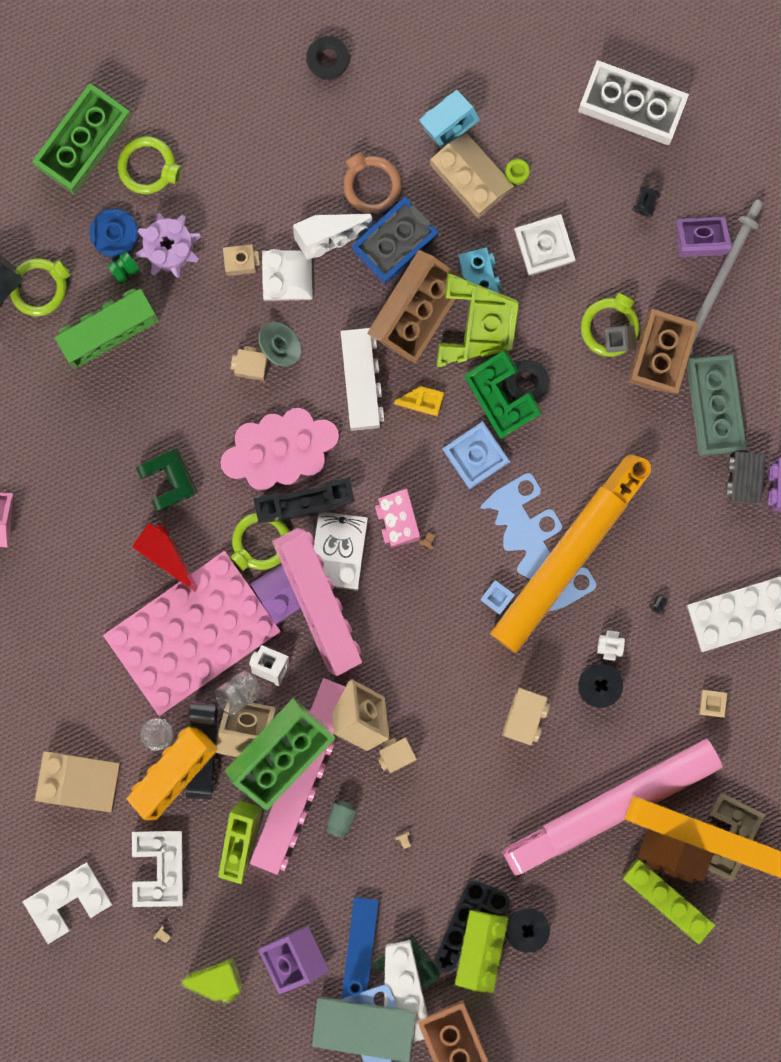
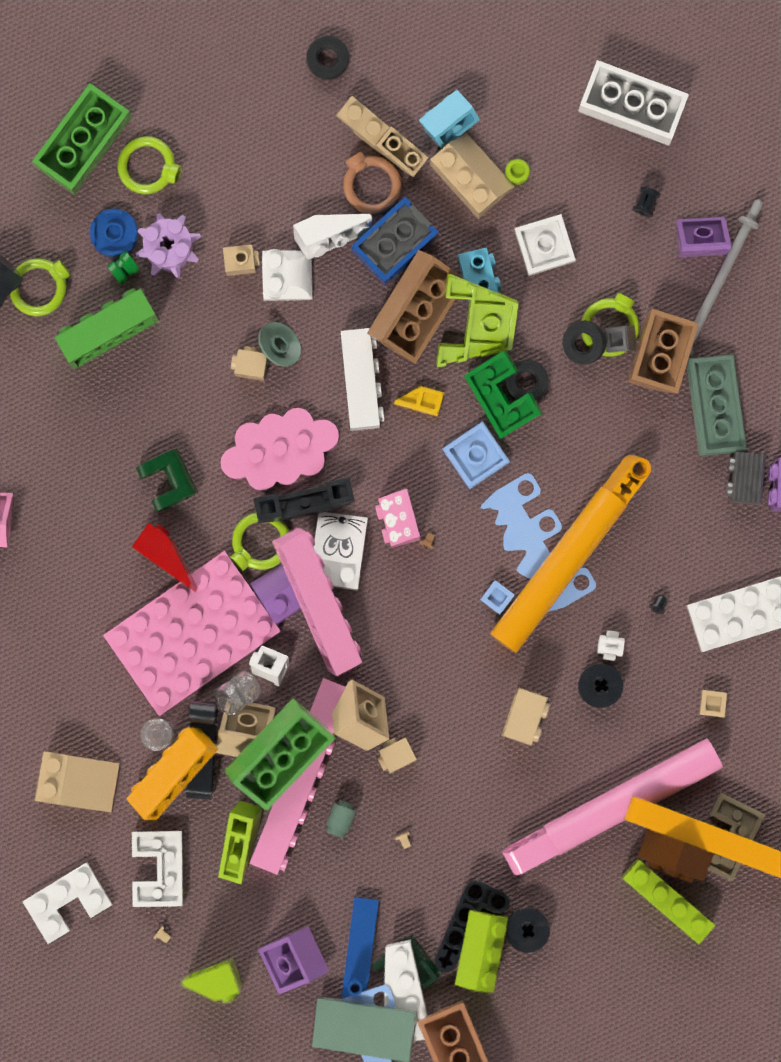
none -> tan slope [335,96,429,177]
none -> black tyre [562,320,607,365]

